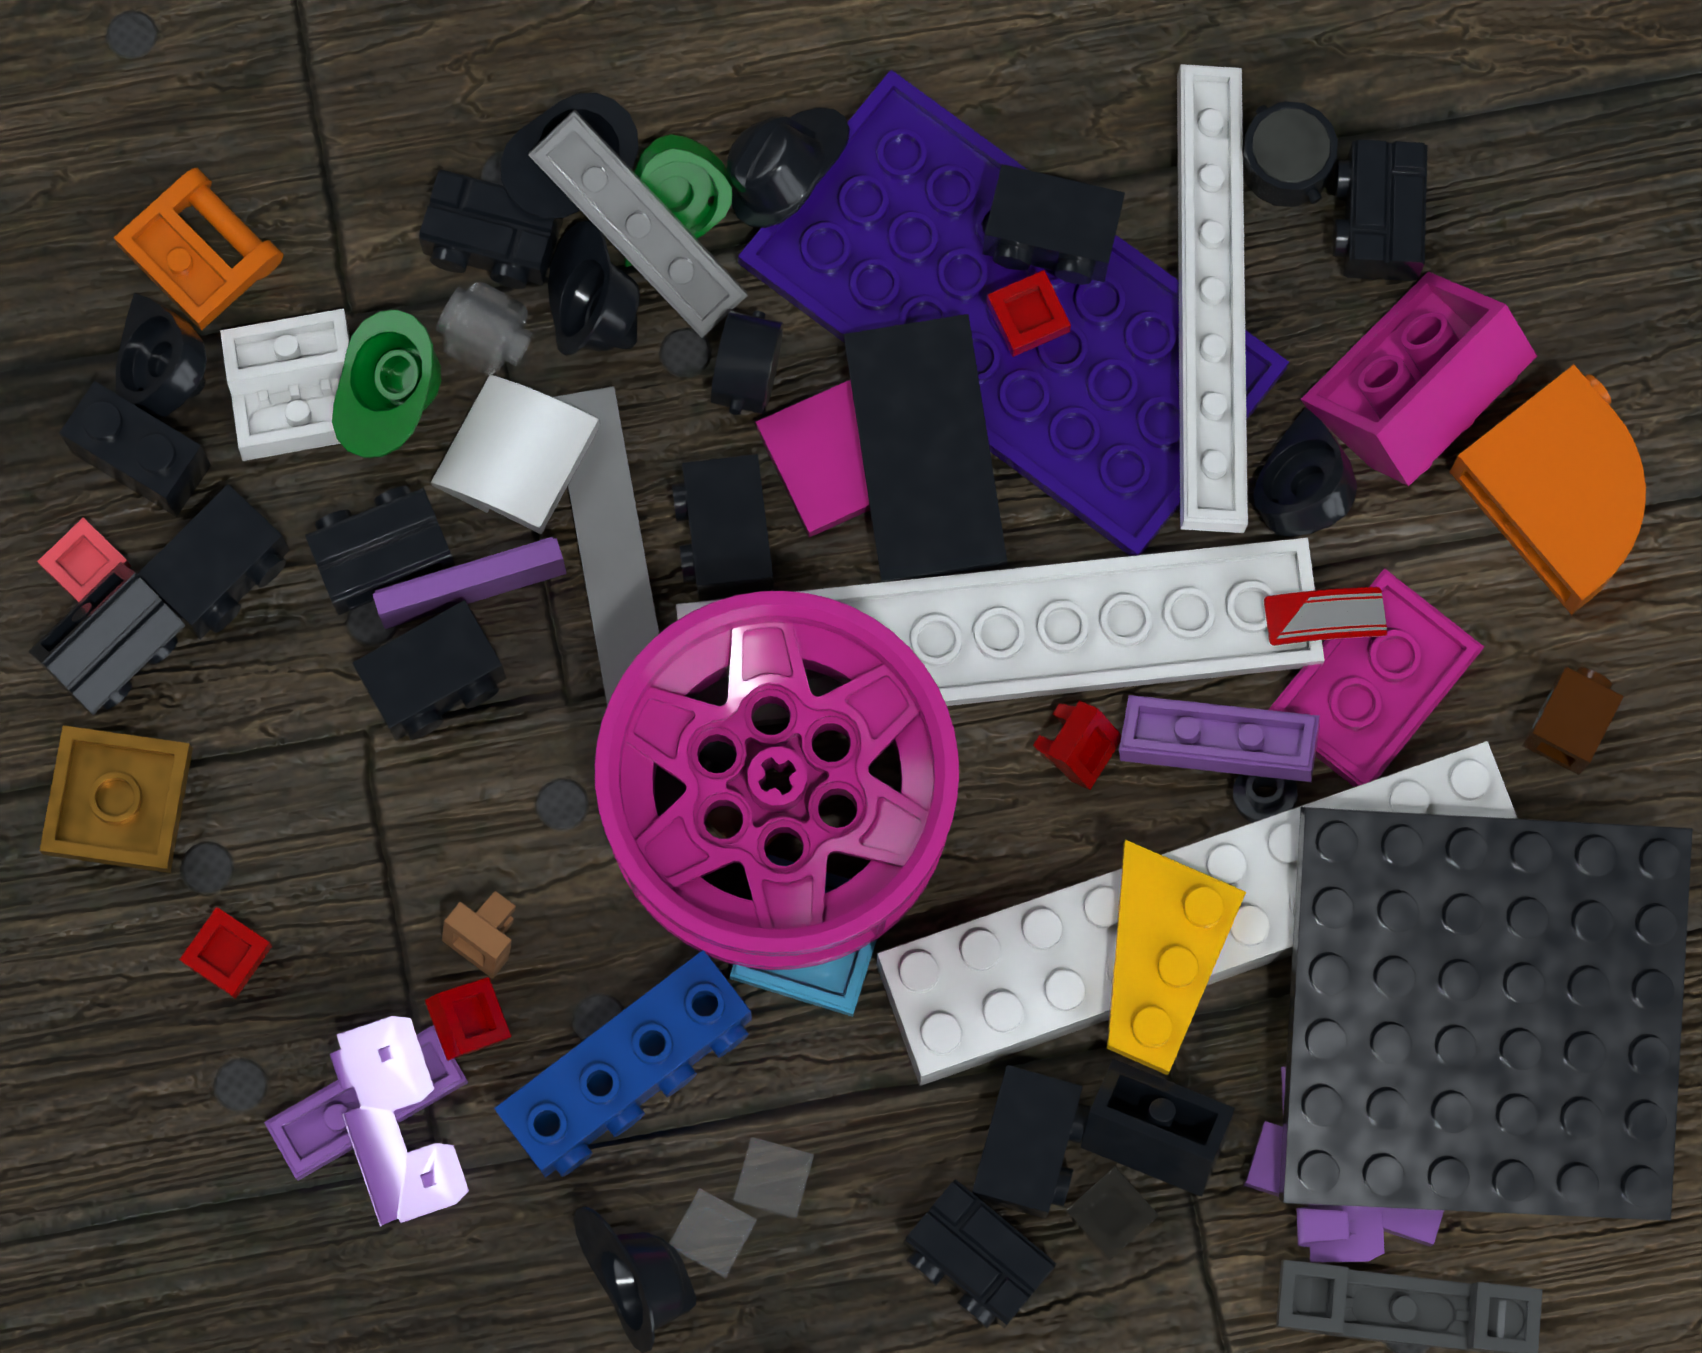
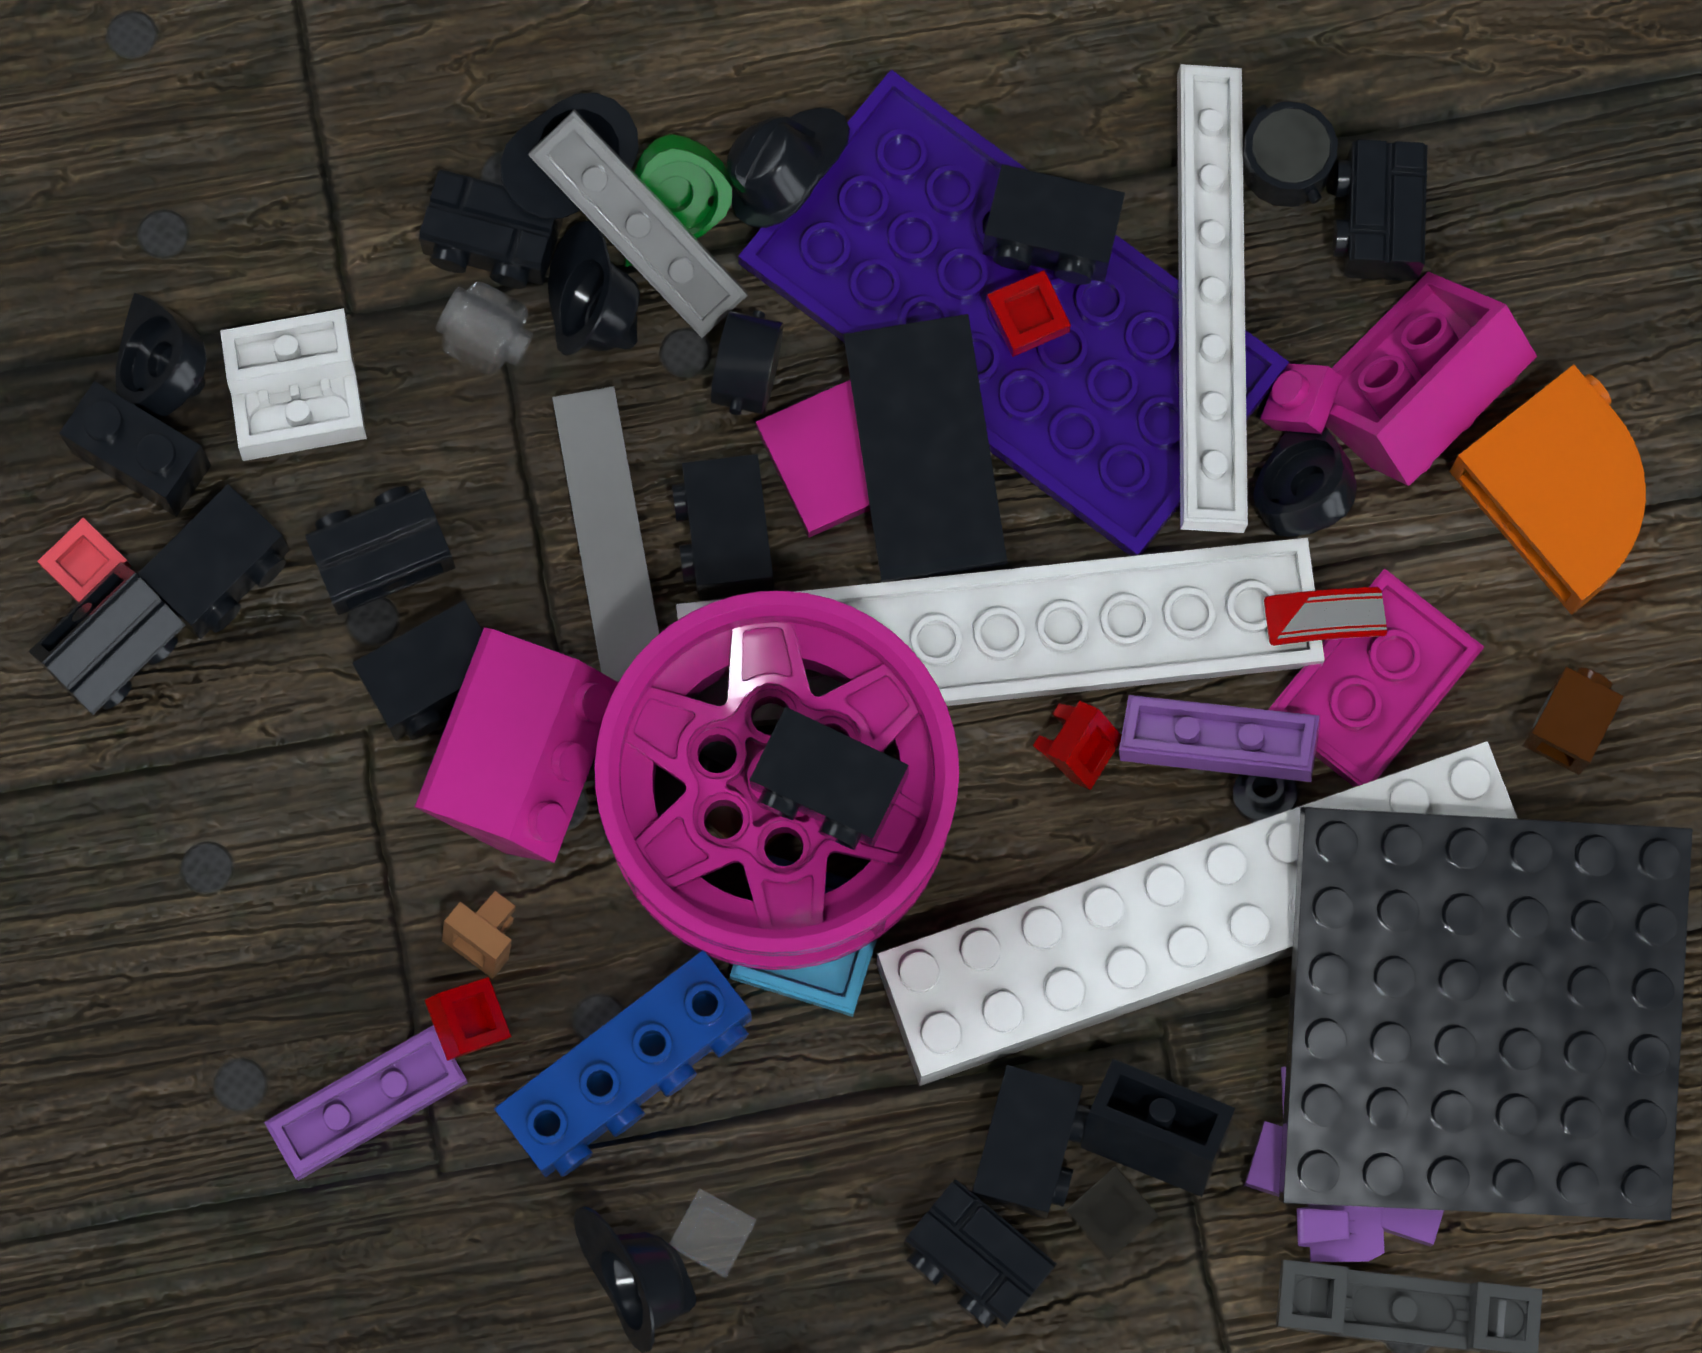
pearl gold plate [39,725,193,873] -> none
orange plate [113,168,284,331] -> none
red plate [179,907,273,999] -> none
piece [329,1016,469,1226] -> none
green piece [332,310,441,458] -> none
medium lavender tile [372,537,567,629] -> none
white slope [431,375,600,534] -> none
clear tile [733,1137,814,1219] -> none
yellow wing [1107,840,1246,1075] -> none
none -> dark pink slope [415,628,619,863]
none -> black brick [750,707,909,850]
none -> dark pink plate [1260,363,1343,434]

